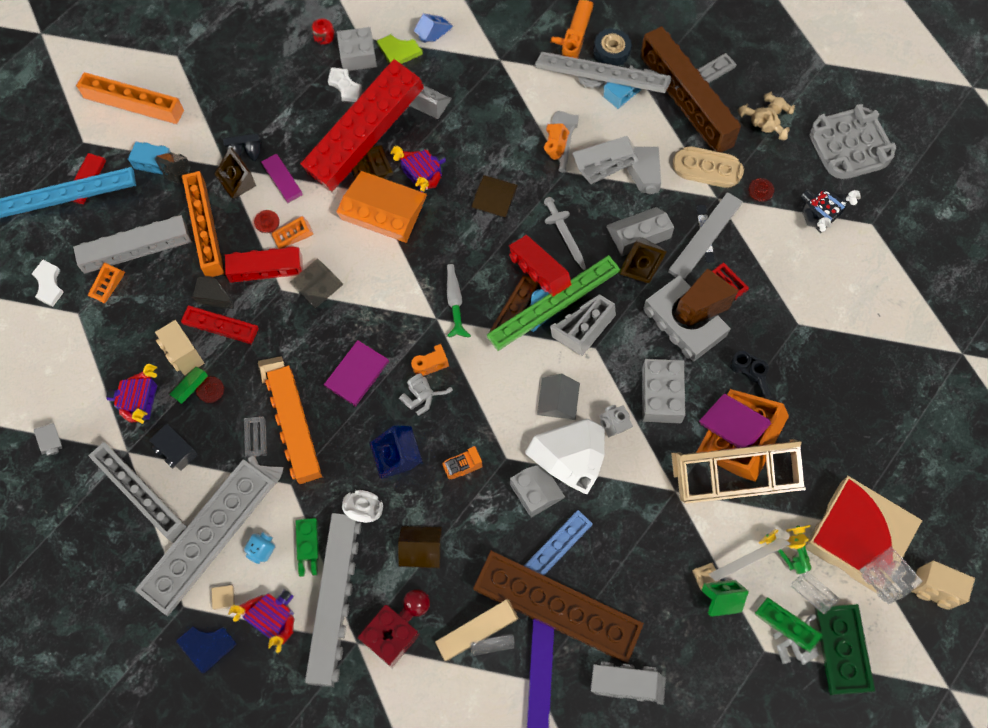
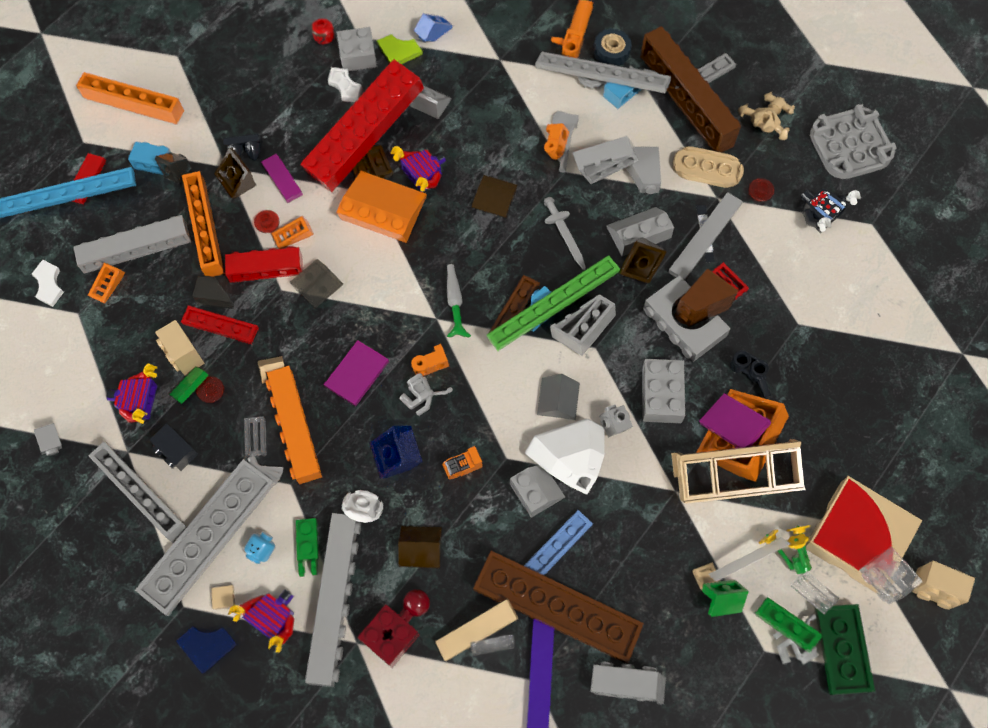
red brick [509,235,572,297] -> none

